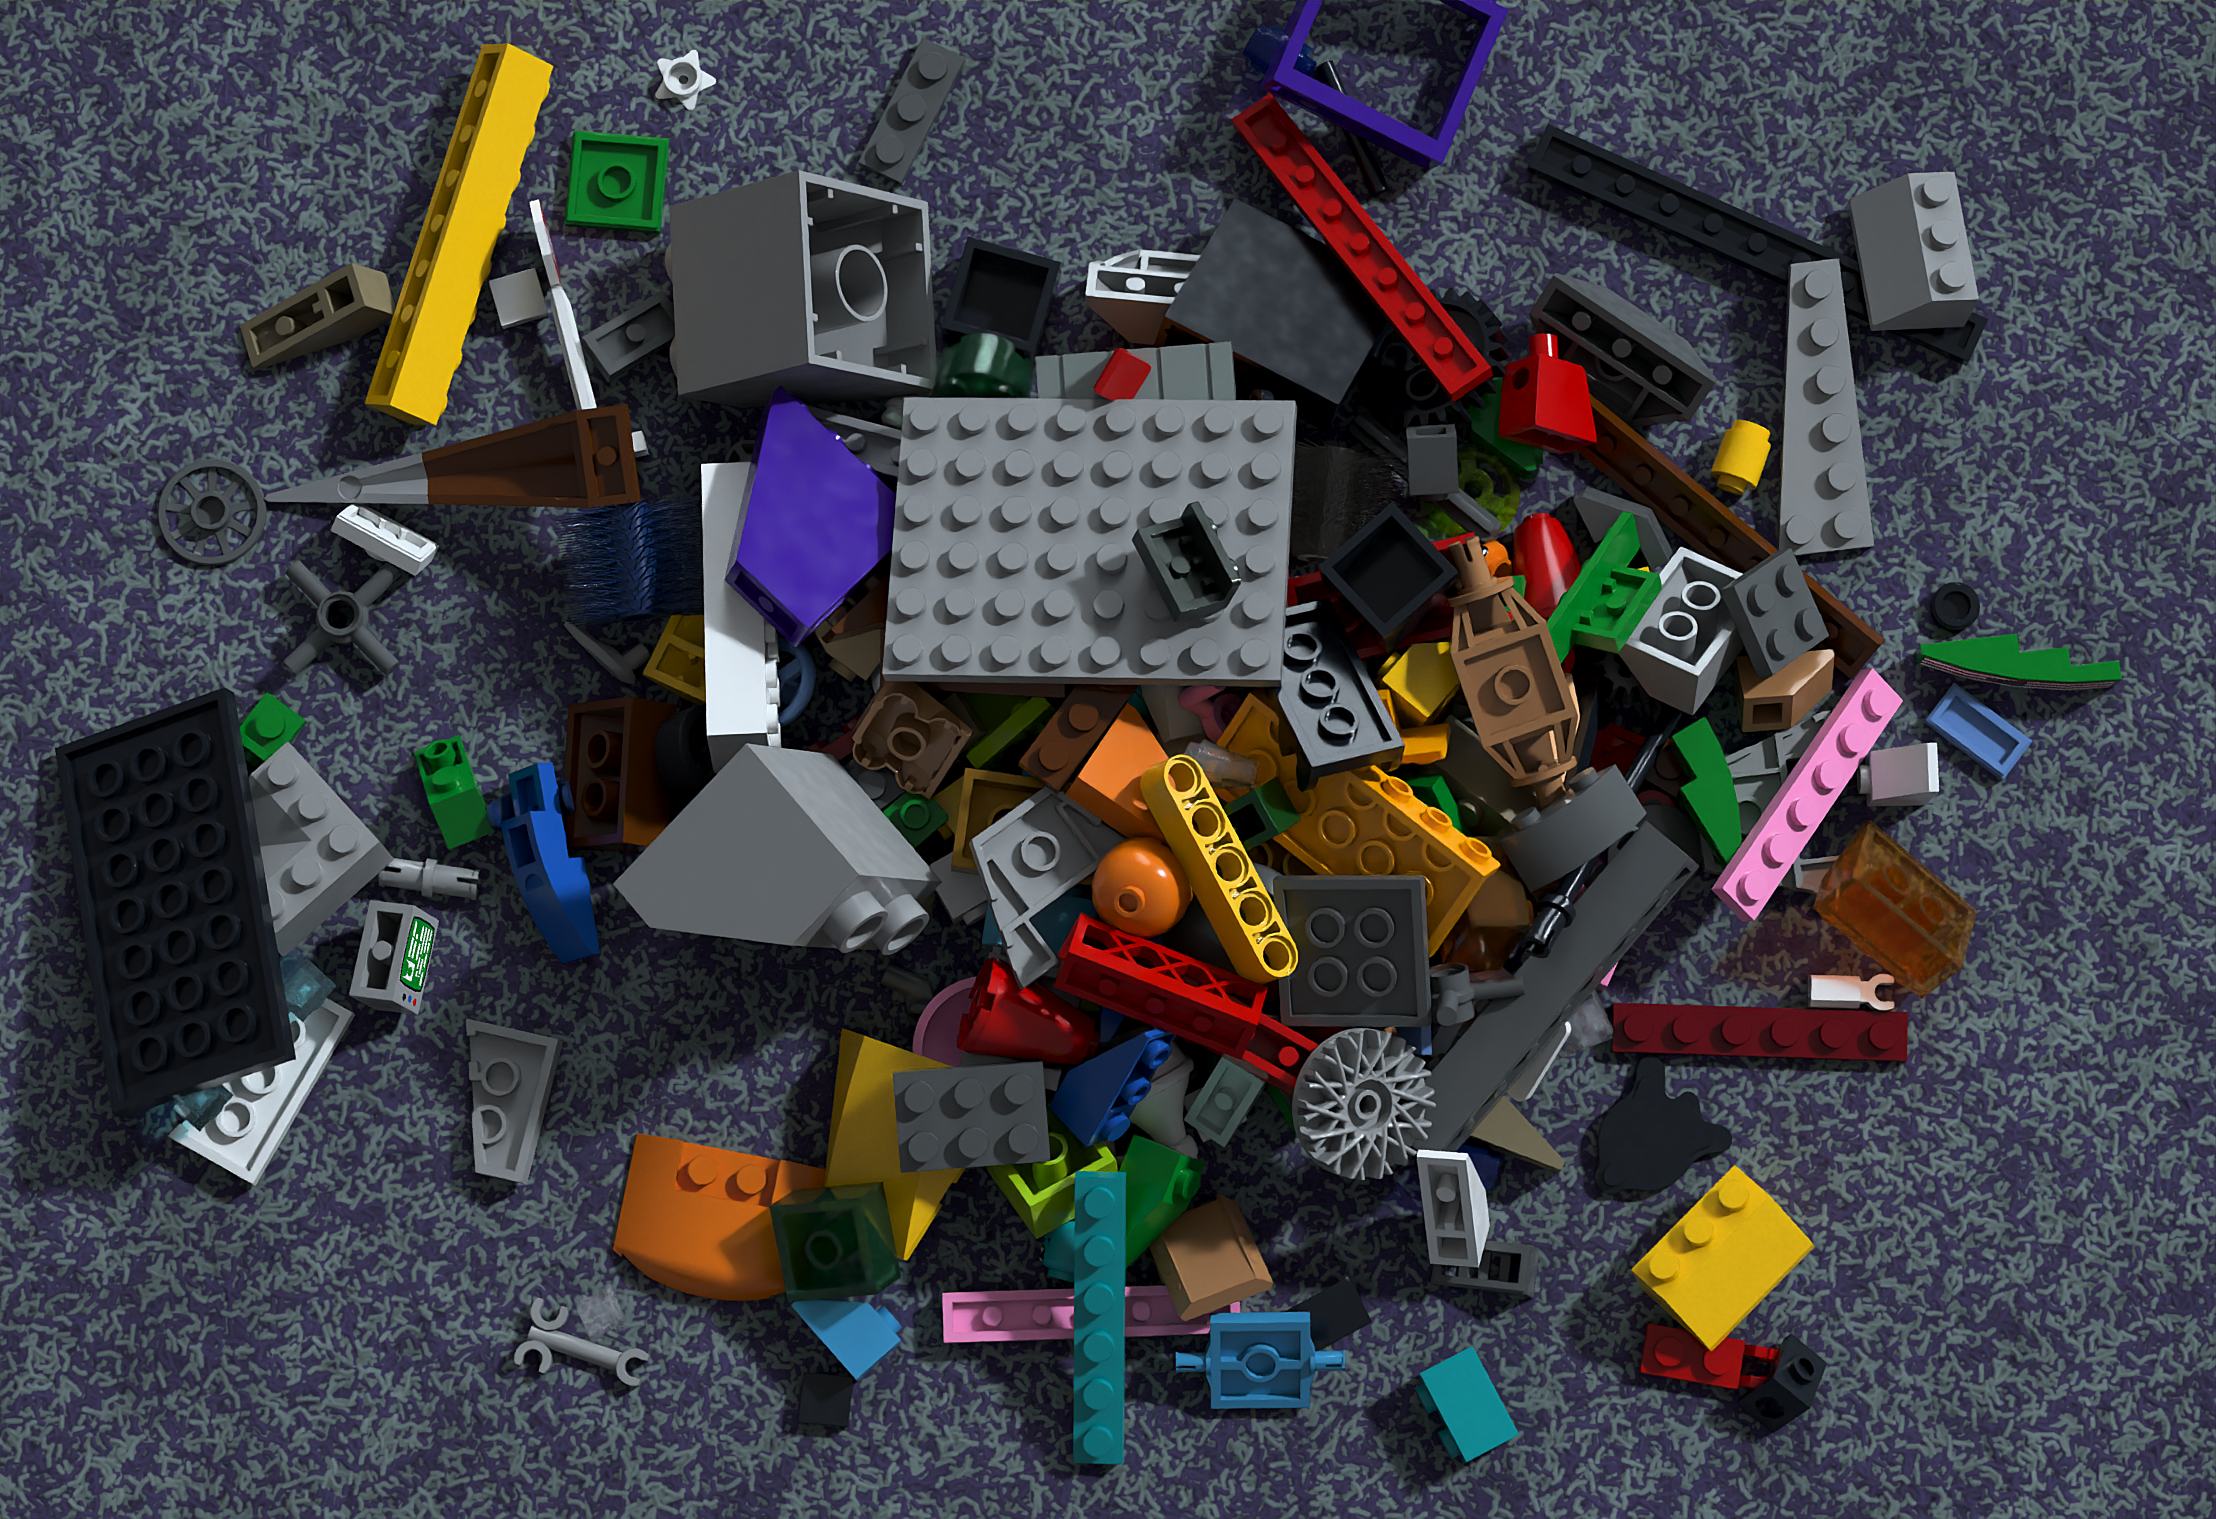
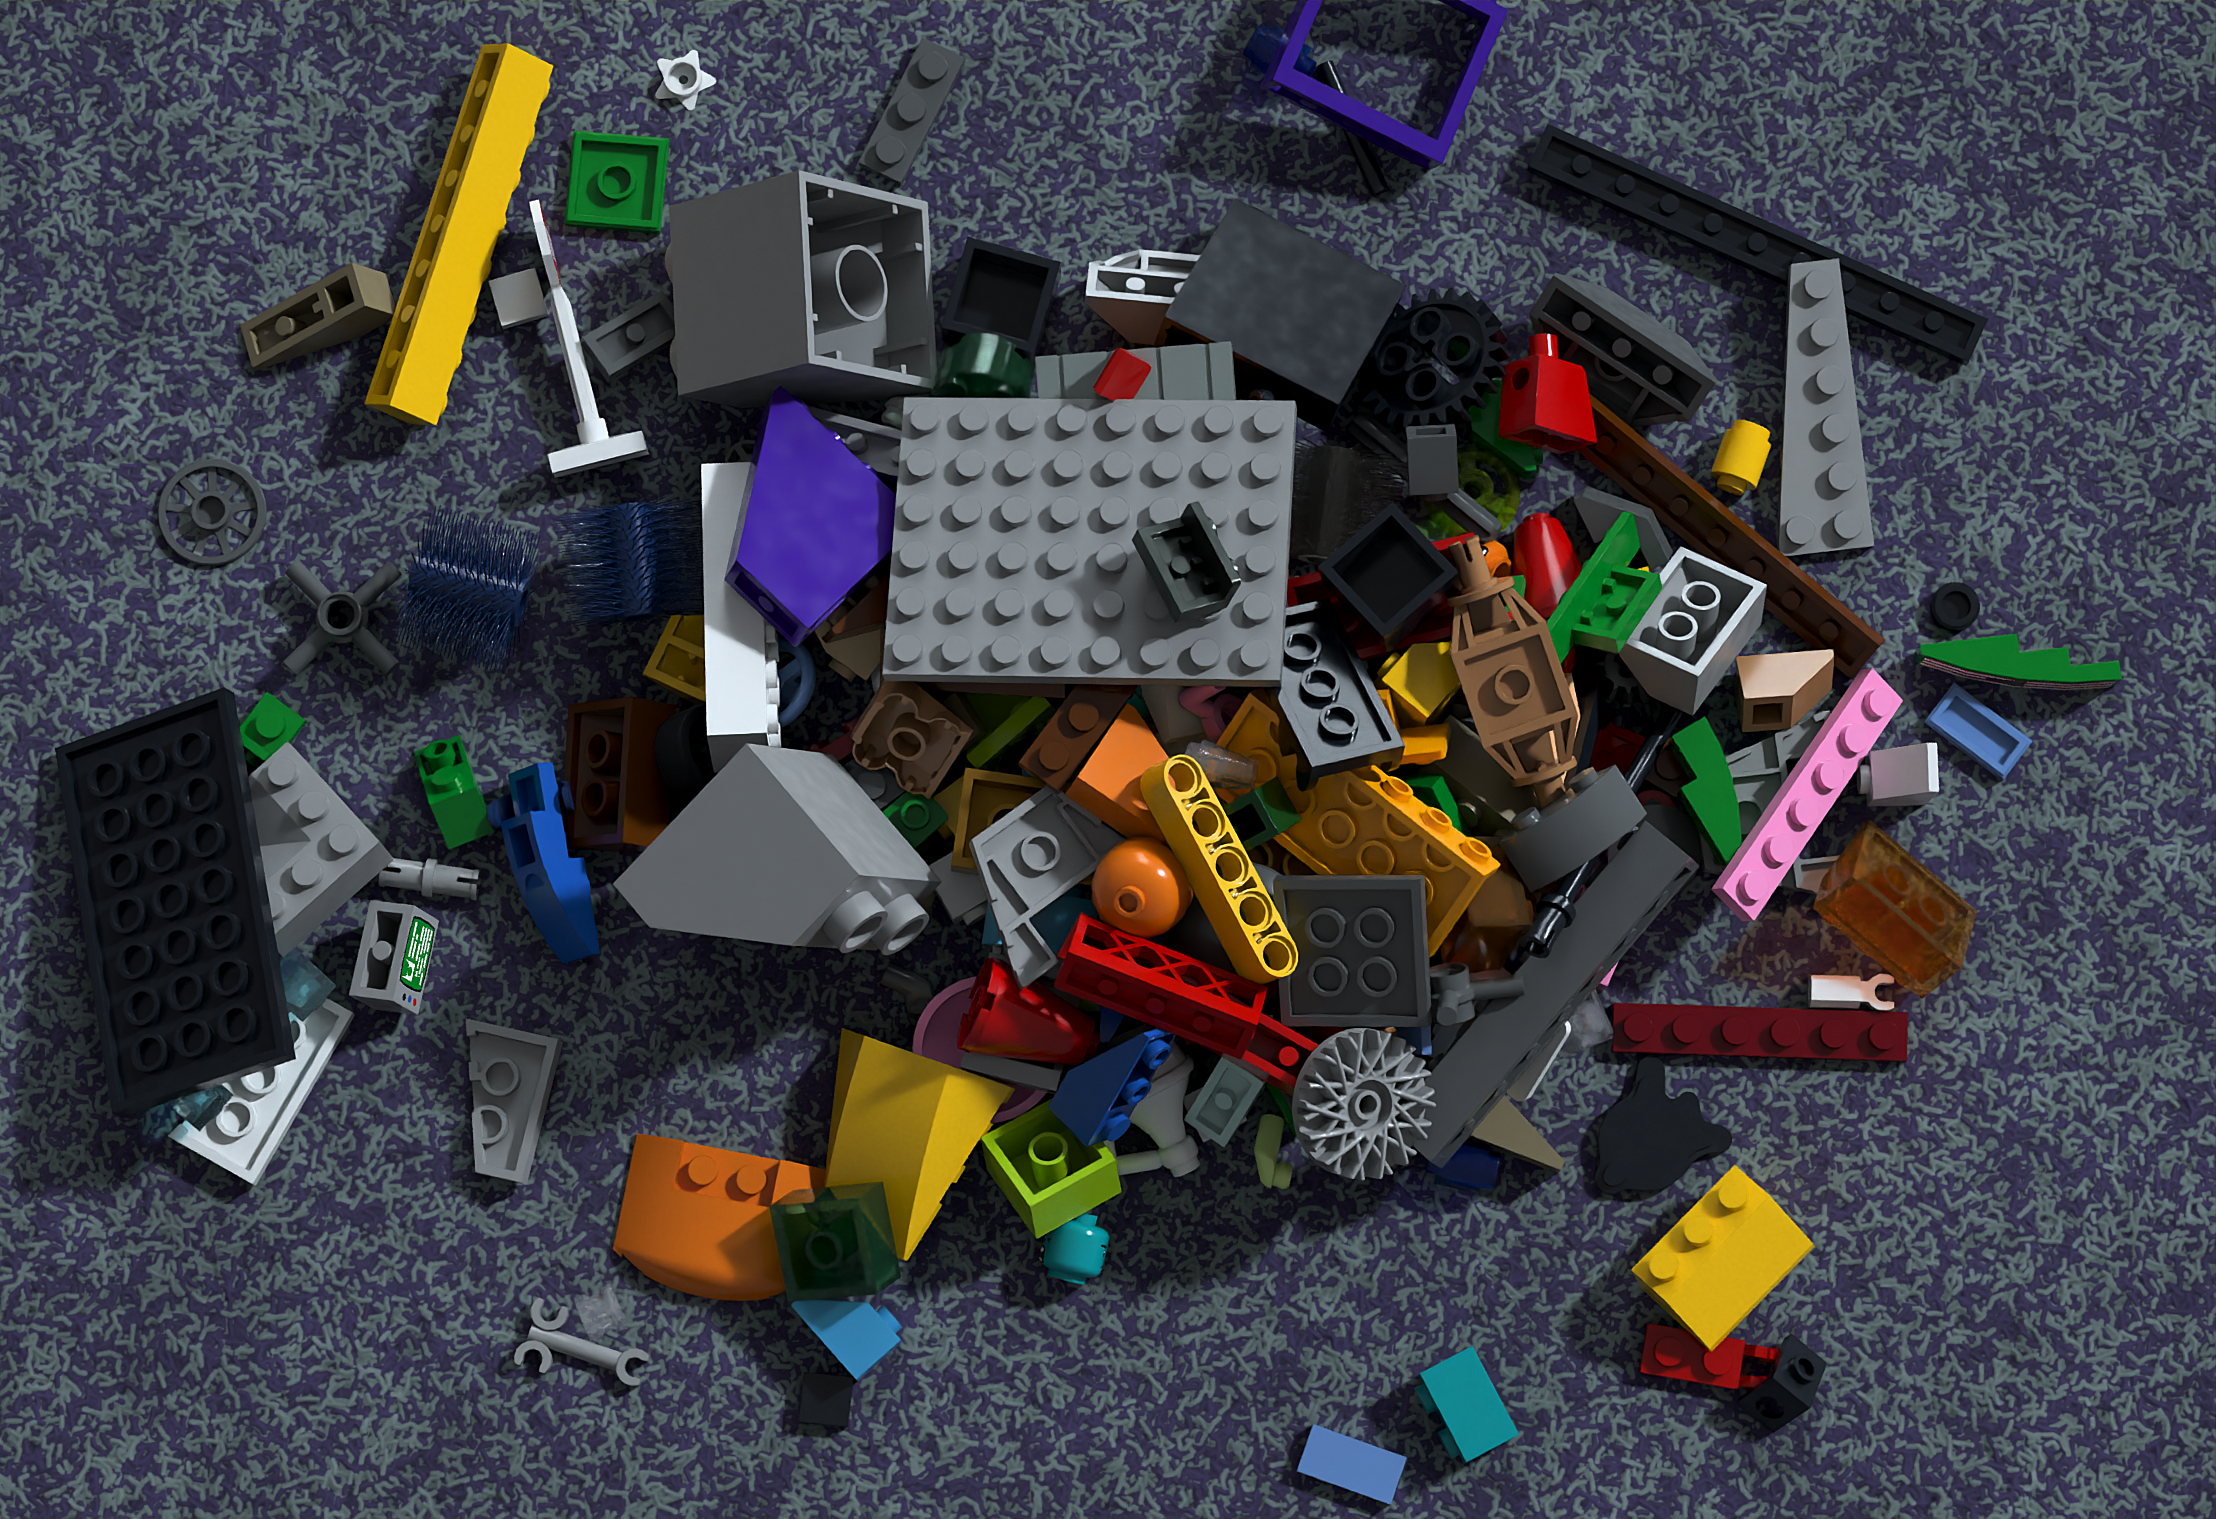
reddish brown plate [264,404,641,508] -> none
white plate [331,503,439,576] -> none
light grey bar [564,621,651,684] -> none
dark grey plate [893,1059,1051,1173] -> none
bright pink plate [942,1285,1240,1344] -> none
teal plate [1073,1171,1126,1464] -> none
green slope [1119,1134,1205,1268] -> none
medium nougat slope [1149,1193,1273,1321] -> none
dark azure plate [1176,1312,1345,1409] -> none
red plate [1231,93,1493,402] -> none
black slope [1284,1277,1372,1351] -> none
white slope [1417,1150,1490,1268] -> none
dark grey slope [1431,1240,1540,1298] -> none
dark grey plate [1720,548,1829,678] -> none
light grey slope [1847,172,1979,331] -> none
none -> dark blue piece [396,505,542,673]
none -> yellowish green arm [1254,1114,1293,1189]
none -> medium blue tile [1296,1424,1407,1505]

